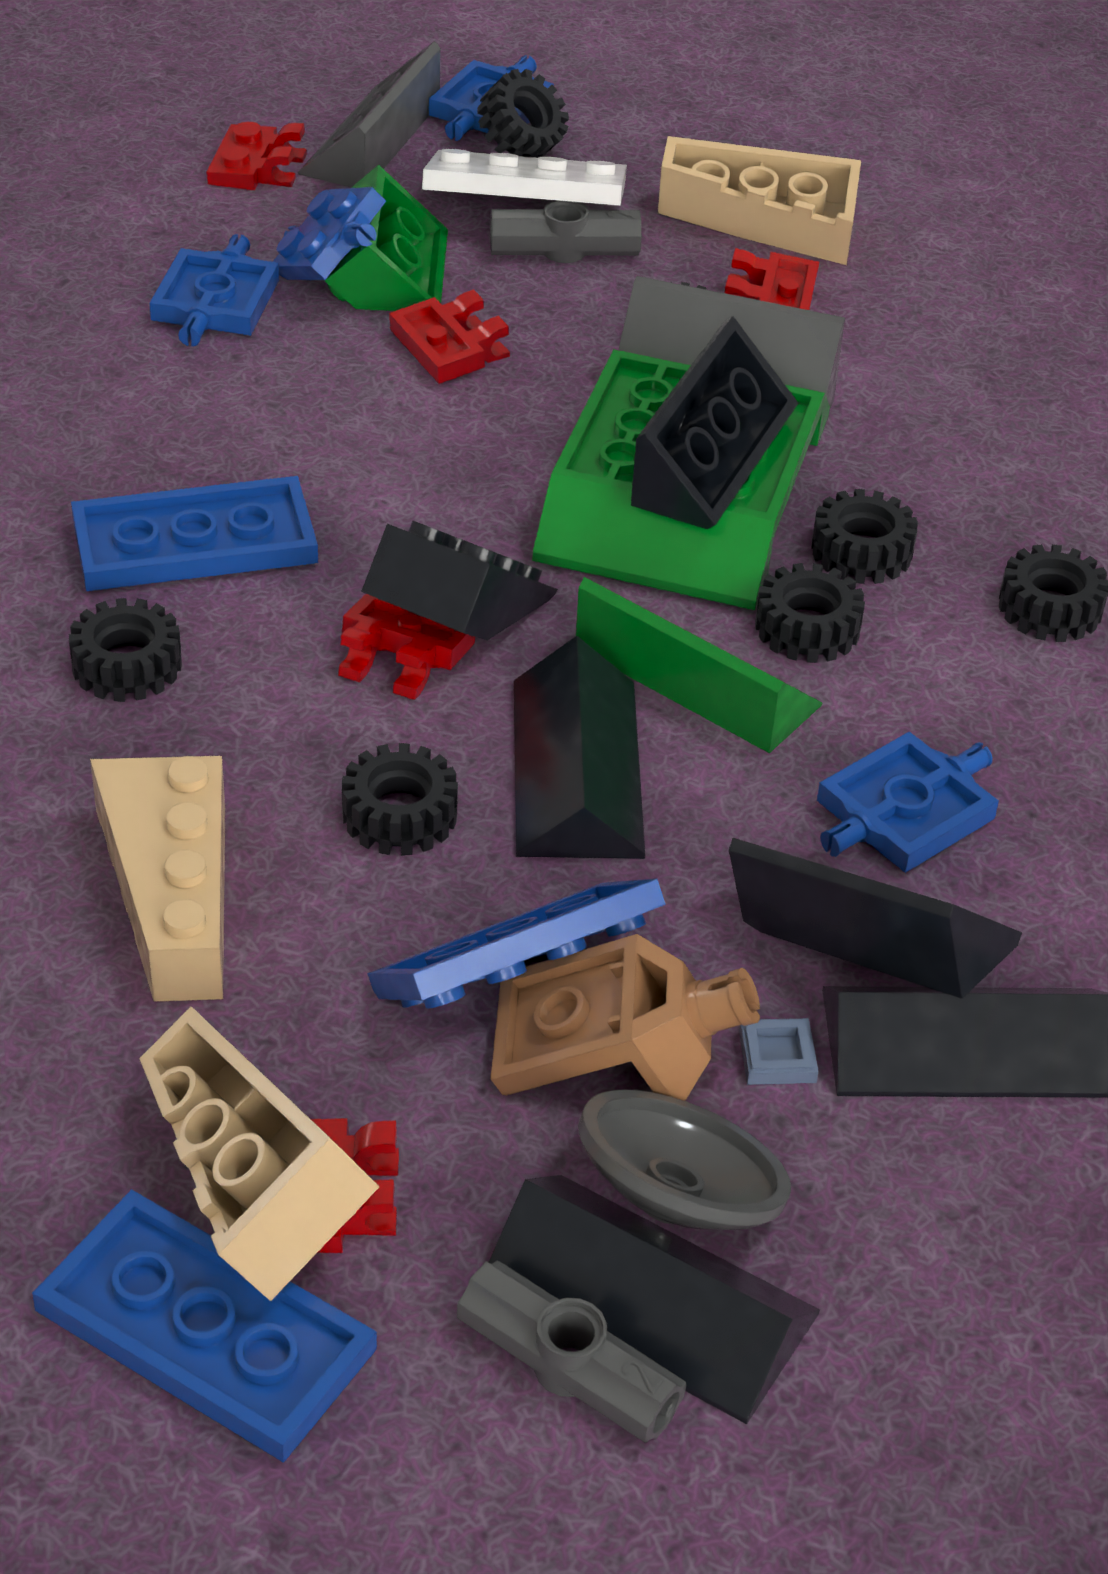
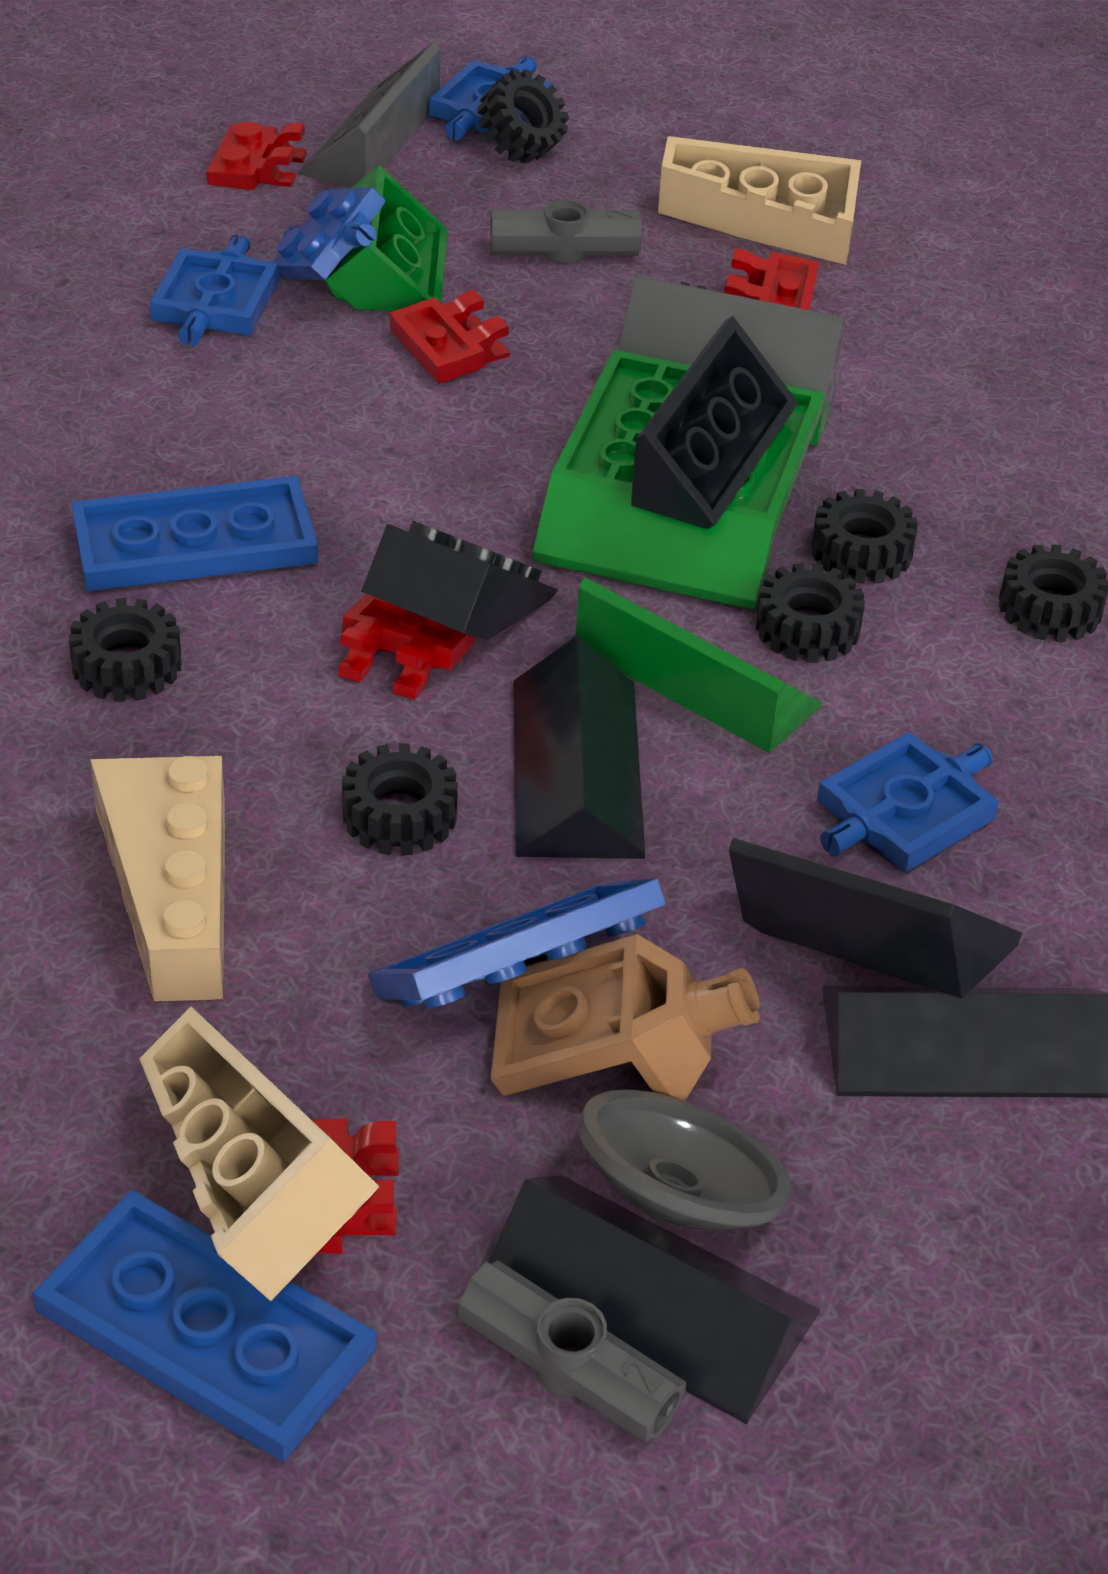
white plate [422,149,627,205] -> none
sand blue tile [739,1018,818,1085] -> none

